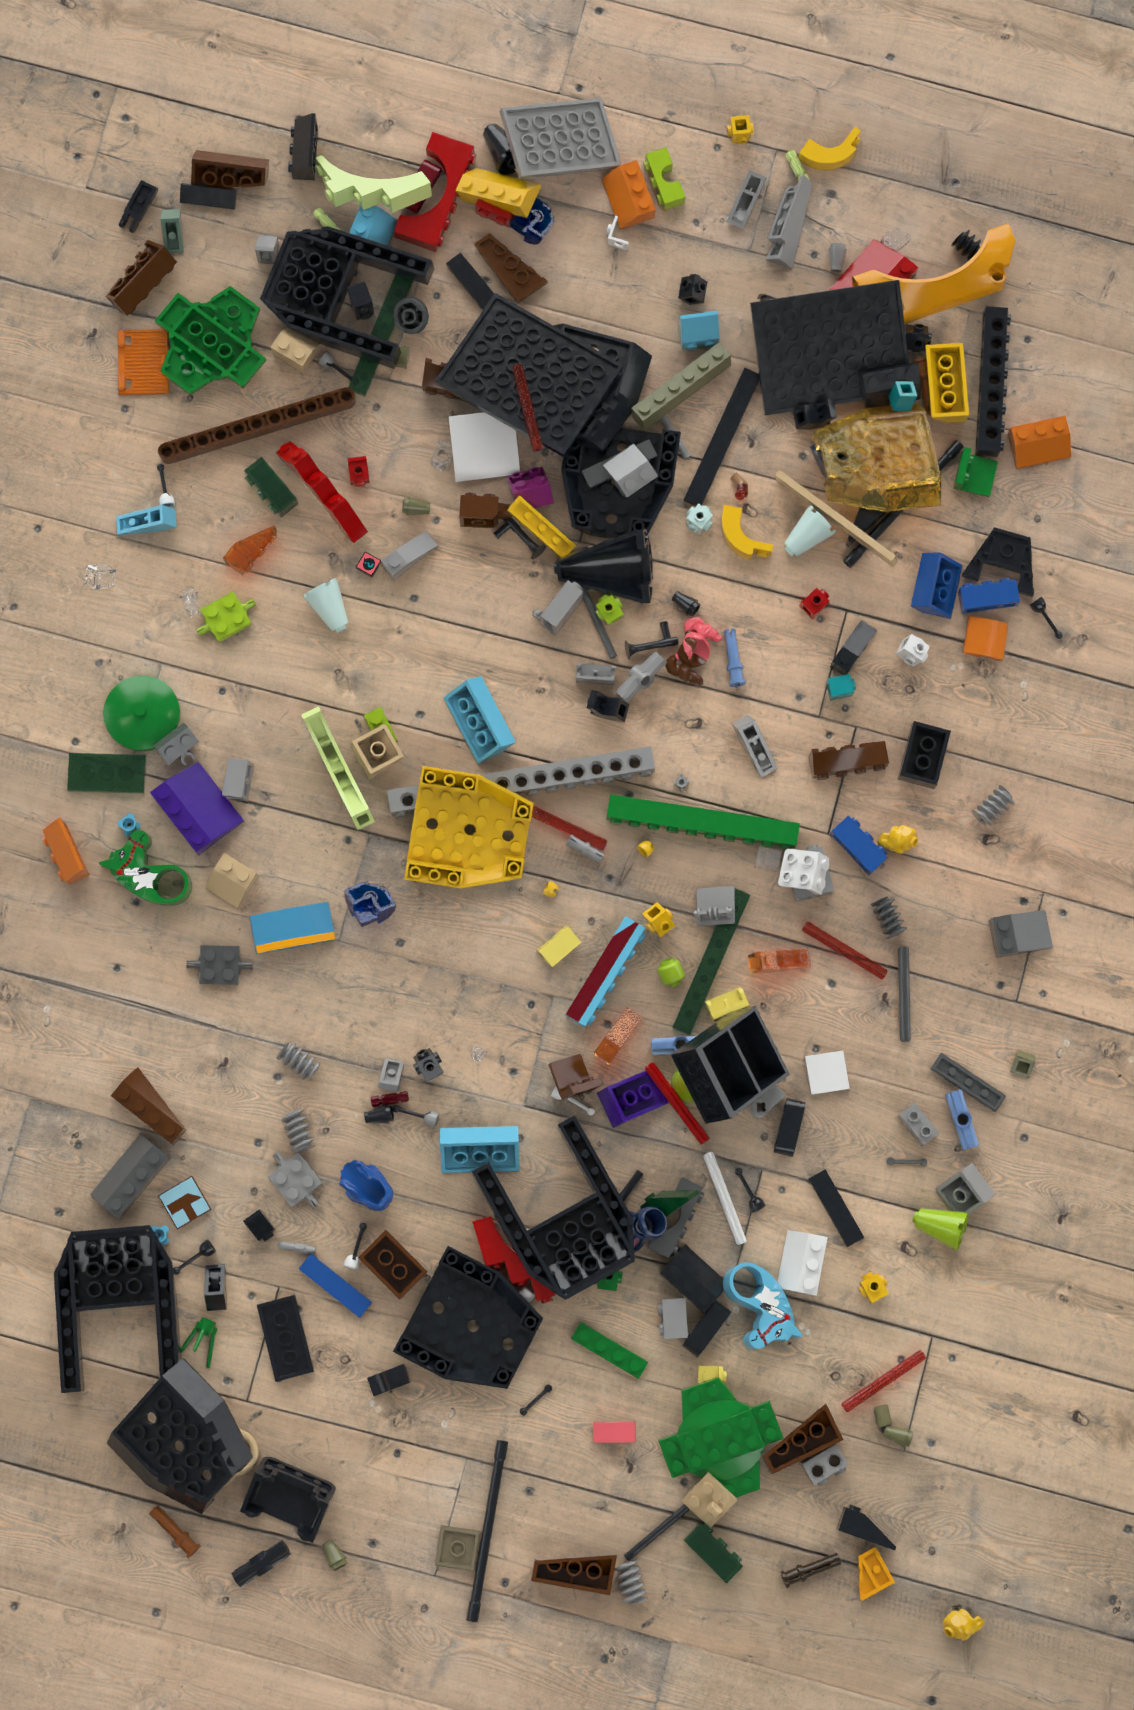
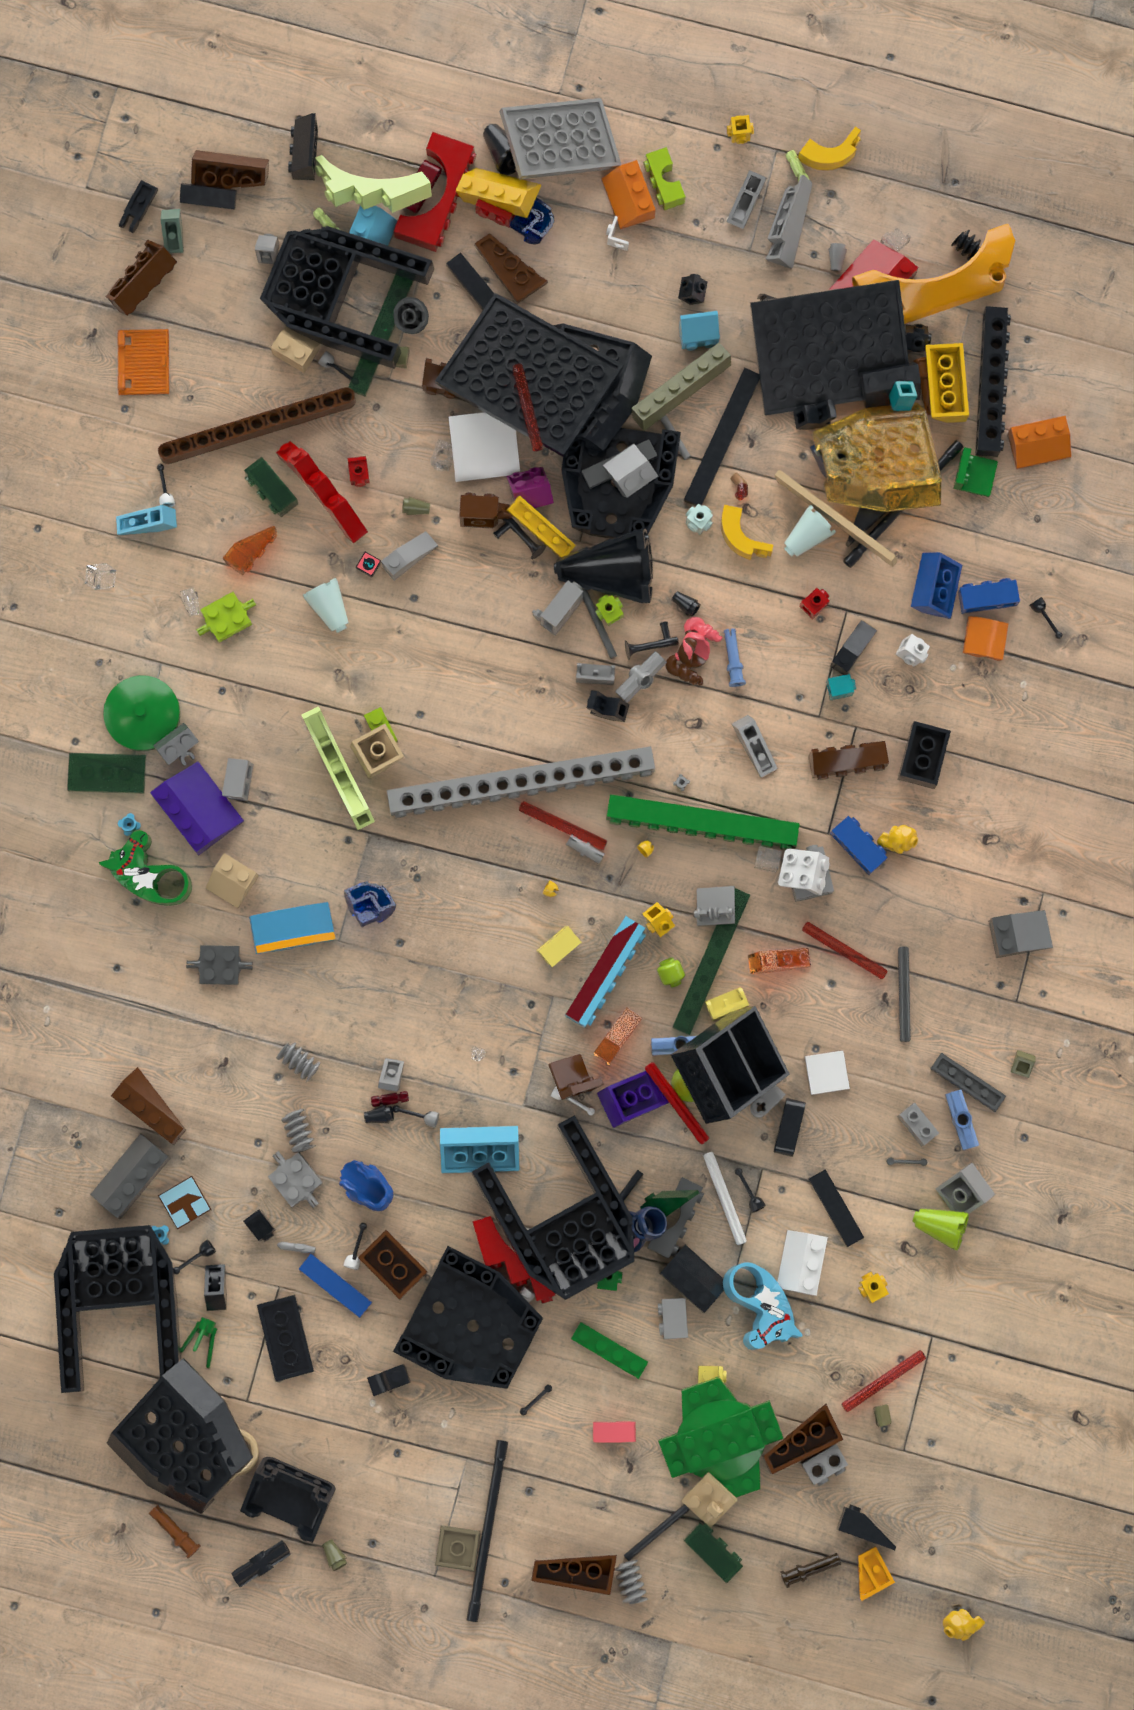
orange slope [42,817,89,885] -> none
green plate [155,286,267,396] -> none
black brick [347,281,374,320] -> none
yellow wedge [404,766,534,888] -> none
black brick [413,1048,444,1082] -> none
medium azure slope [444,676,516,764] -> none
black beam [682,1300,731,1358] -> none
dark grey piece [870,897,907,939] -> none
olive cone [883,1425,913,1447] -> none
black wing [961,527,1034,597] -> none
light grey piece [972,785,1015,826] -> none

